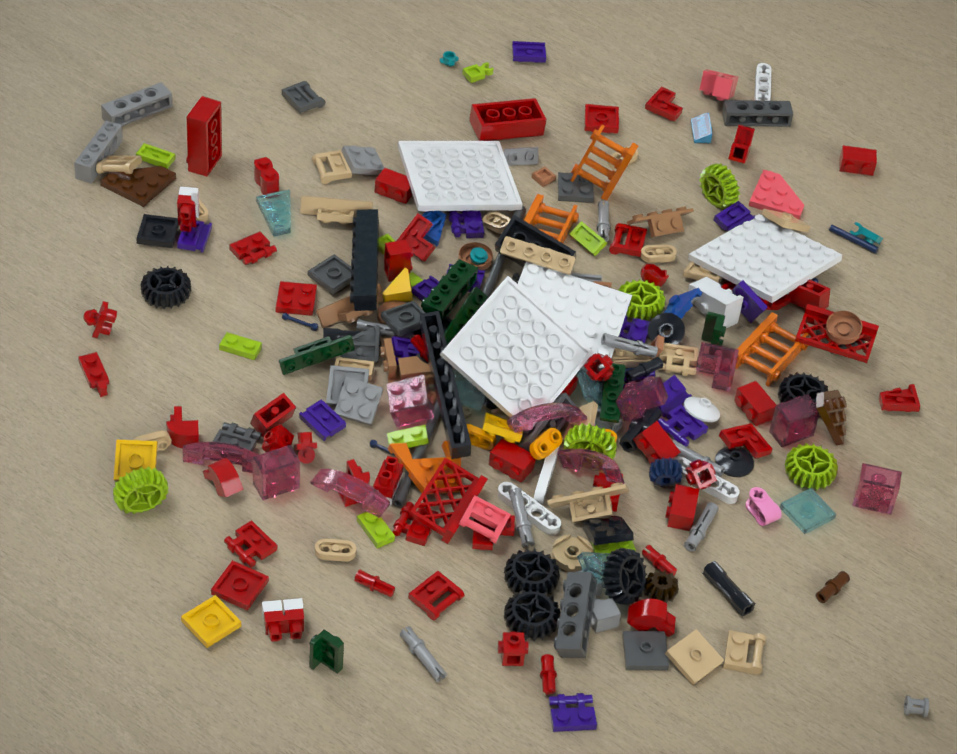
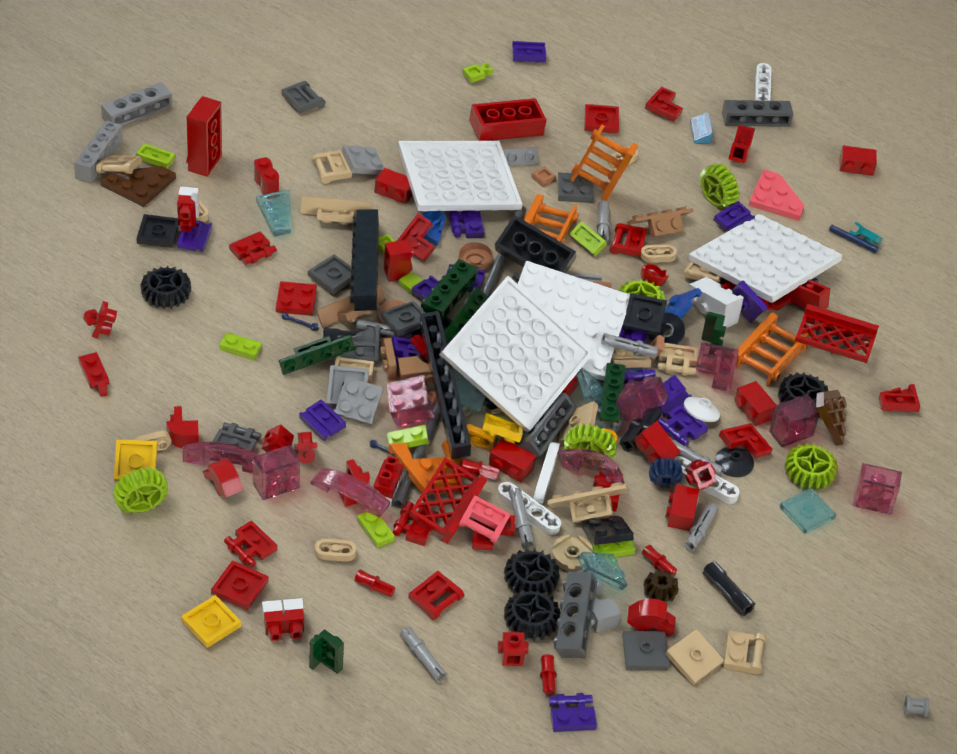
red brick [250,393,296,438] -> none
yellow slope [382,268,413,303] -> none
teal plate [439,51,459,66] -> none
teal plate [470,247,488,265] -> none
tan plate [483,212,511,233] -> none
tan bracket [500,236,575,275] -> none
clear pink slope [507,403,587,433] -> none
light orange plate [530,428,562,460] -> none
red brick [584,353,615,381] -> none
black gear [601,548,647,605] -> none
black pin [625,357,664,382] -> none
coral brick [699,69,738,101] -> none
bright pink piece [745,487,782,526] -> none
tan plate [762,209,811,232] -> none
reddish brown pin [816,571,850,603] -> none
nougat piece [826,311,862,344] -> none
none -> red axle [459,458,499,480]
none -> black plate [622,293,667,336]

